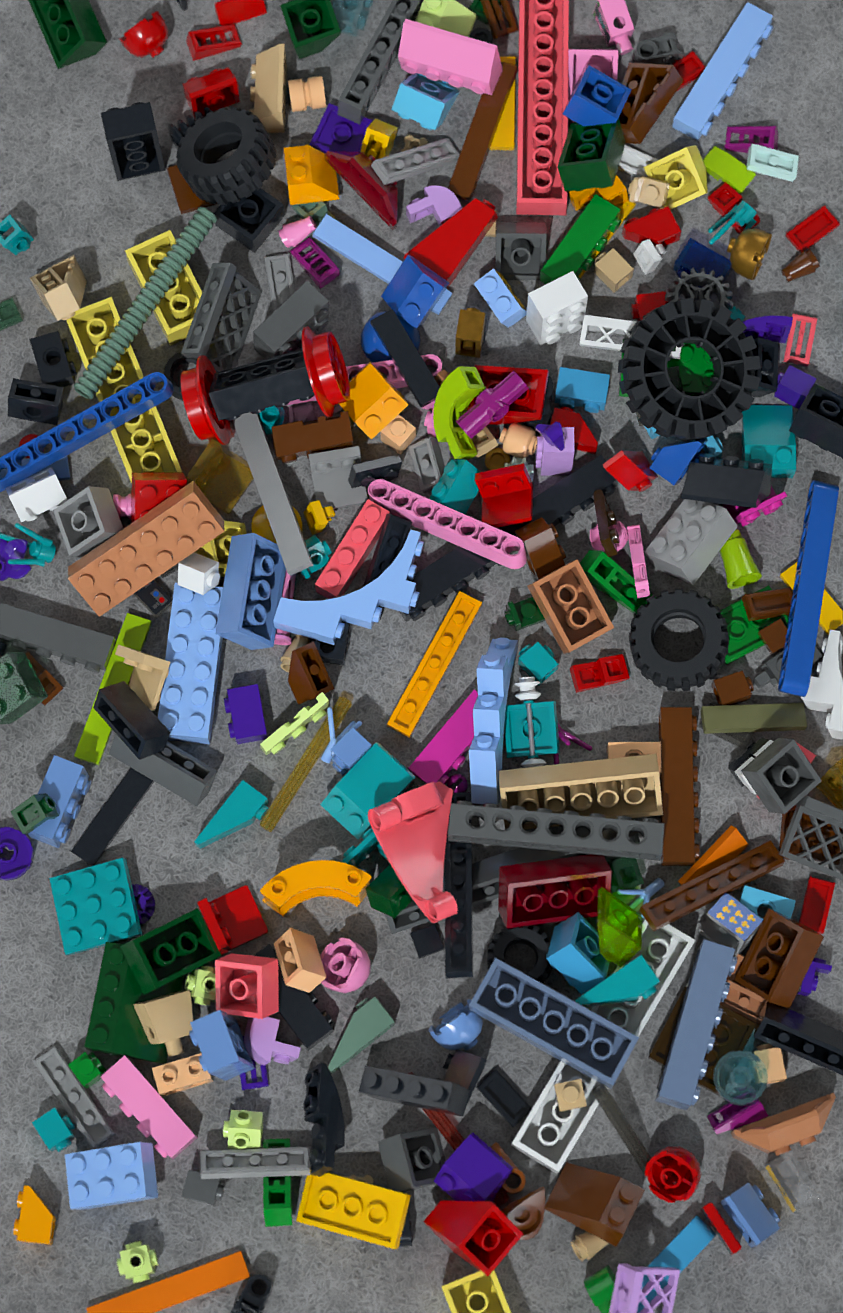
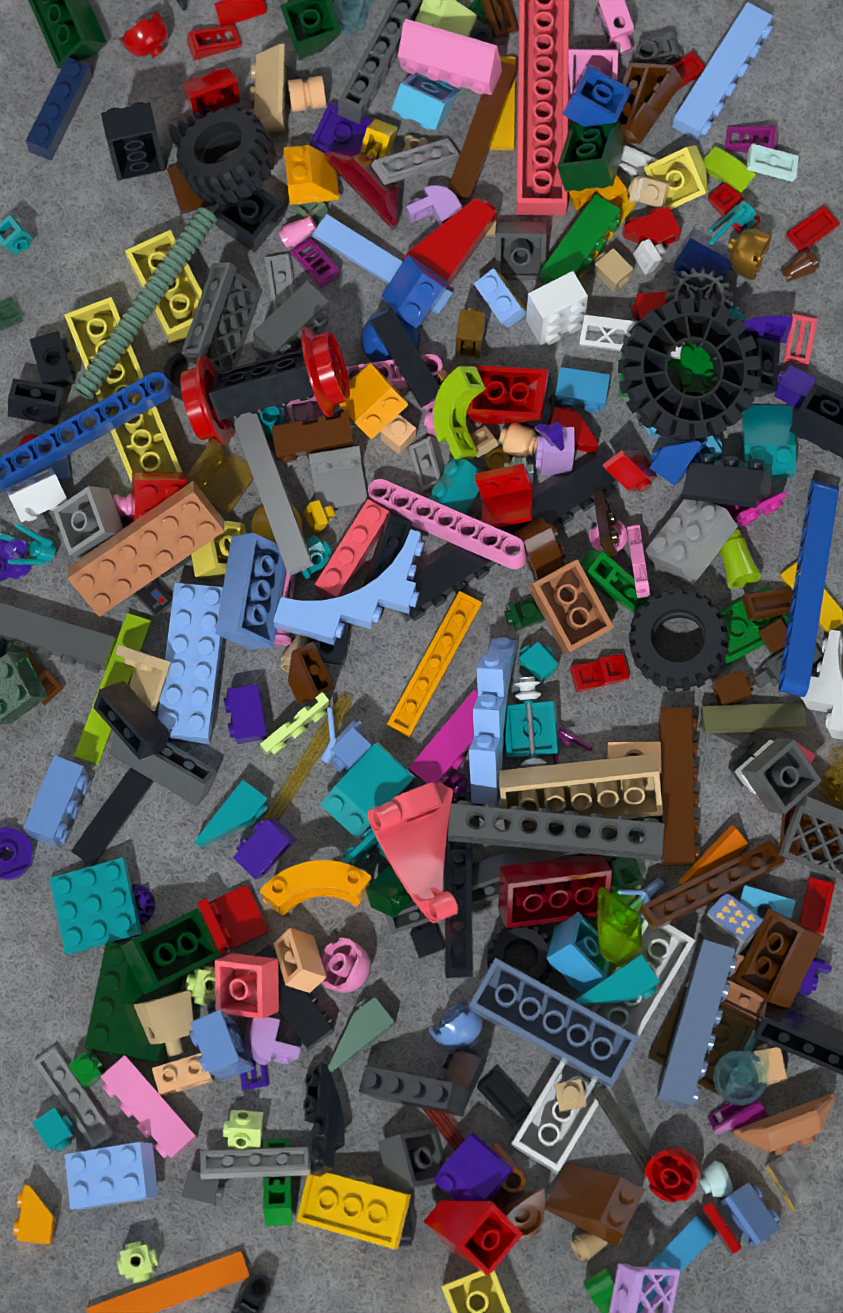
dark green bracket [10,793,59,834] -> none
tan wedge [30,255,87,321] -> none
white brick [178,552,220,595] -> none
black plate [348,454,402,488] -> none
magenta piece [456,371,529,439] -> none
none -> dark blue brick [26,57,93,161]
none -> dark purple brick [233,818,297,879]
none -> light aqua cone [700,1161,733,1197]

